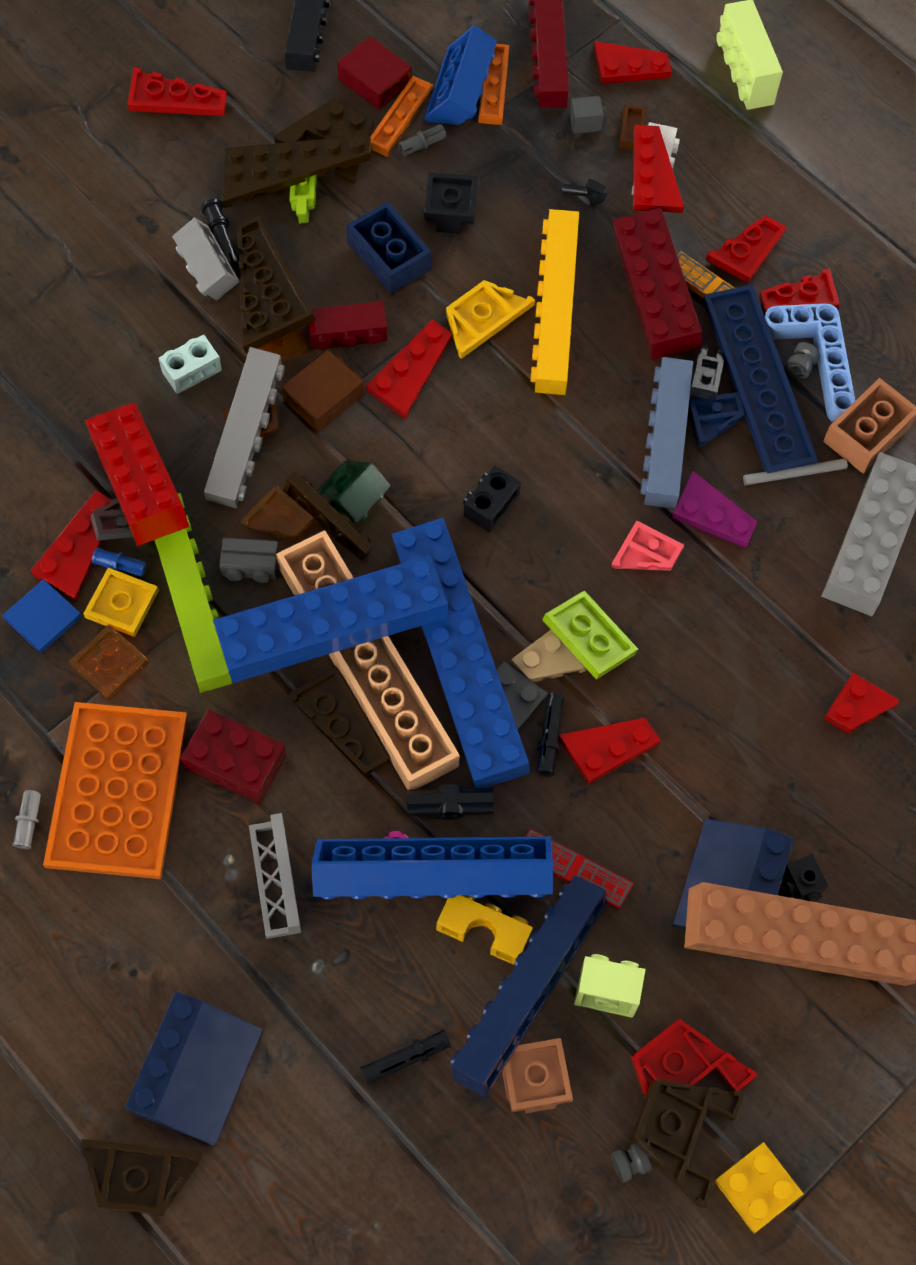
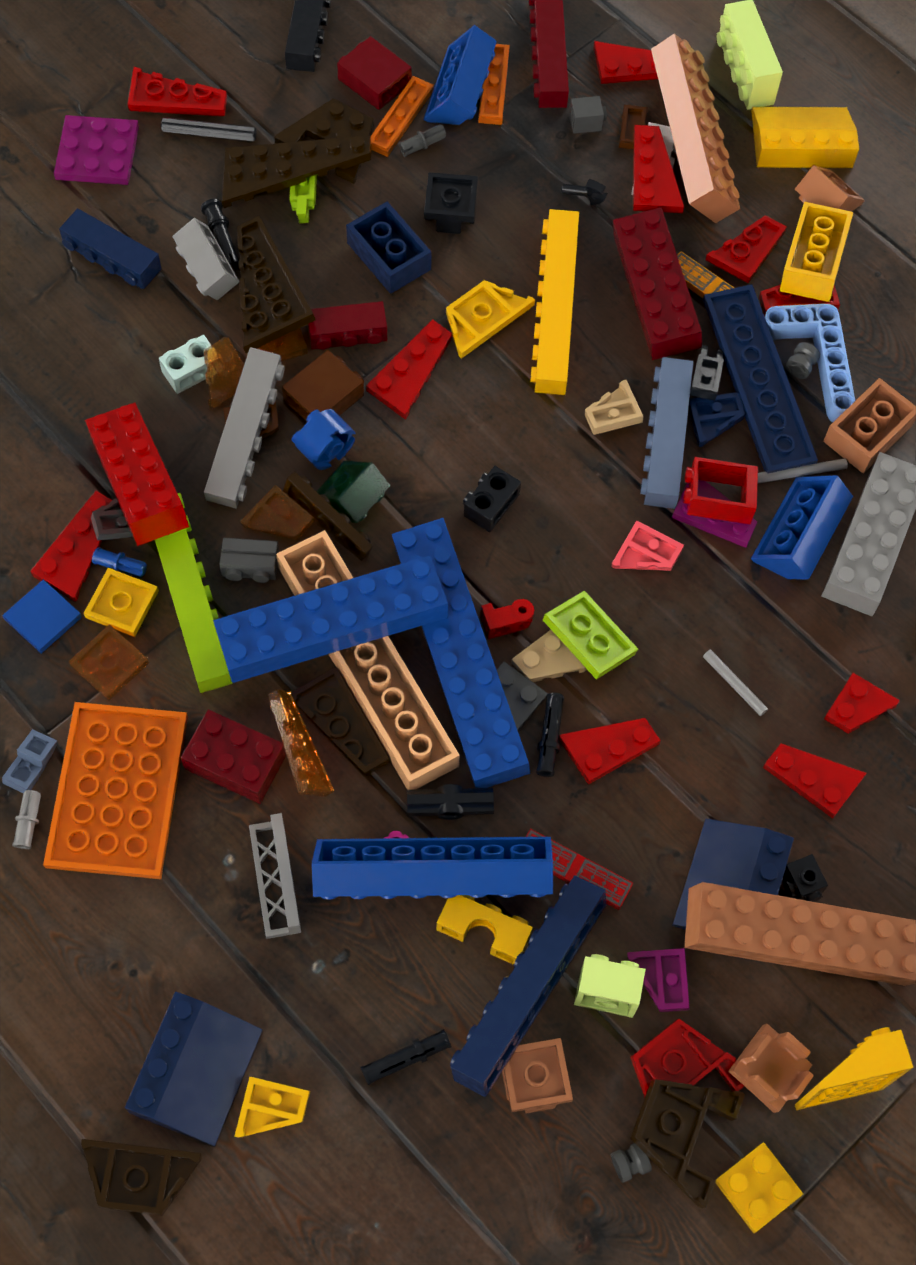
none -> sand blue slope [2,729,57,793]
none -> magenta plate [54,115,139,185]
none -> dark blue brick [59,208,162,290]
none -> axle [161,117,257,142]
none -> clear orange wing [204,337,244,409]
none -> yellow wing [234,1077,310,1138]
none -> clear orange wing [268,689,334,797]
none -> blue brick [292,409,356,470]
none -> red leg [480,599,534,640]
none -> tan wing [585,380,643,435]
none -> magenta wing [627,948,690,1012]
none -> nougat brick [651,33,740,223]
none -> red window [683,457,758,524]
none -> light grey bar [703,649,768,716]
none -> nougat panel [728,1024,814,1113]
none -> yellow slope [751,107,859,168]
none -> blue slope [751,475,853,579]
none -> red wing [763,743,867,818]
none -> yellow brick [780,202,853,302]
none -> nougat slope [795,165,865,212]
none -> yellow slope [795,1027,914,1110]

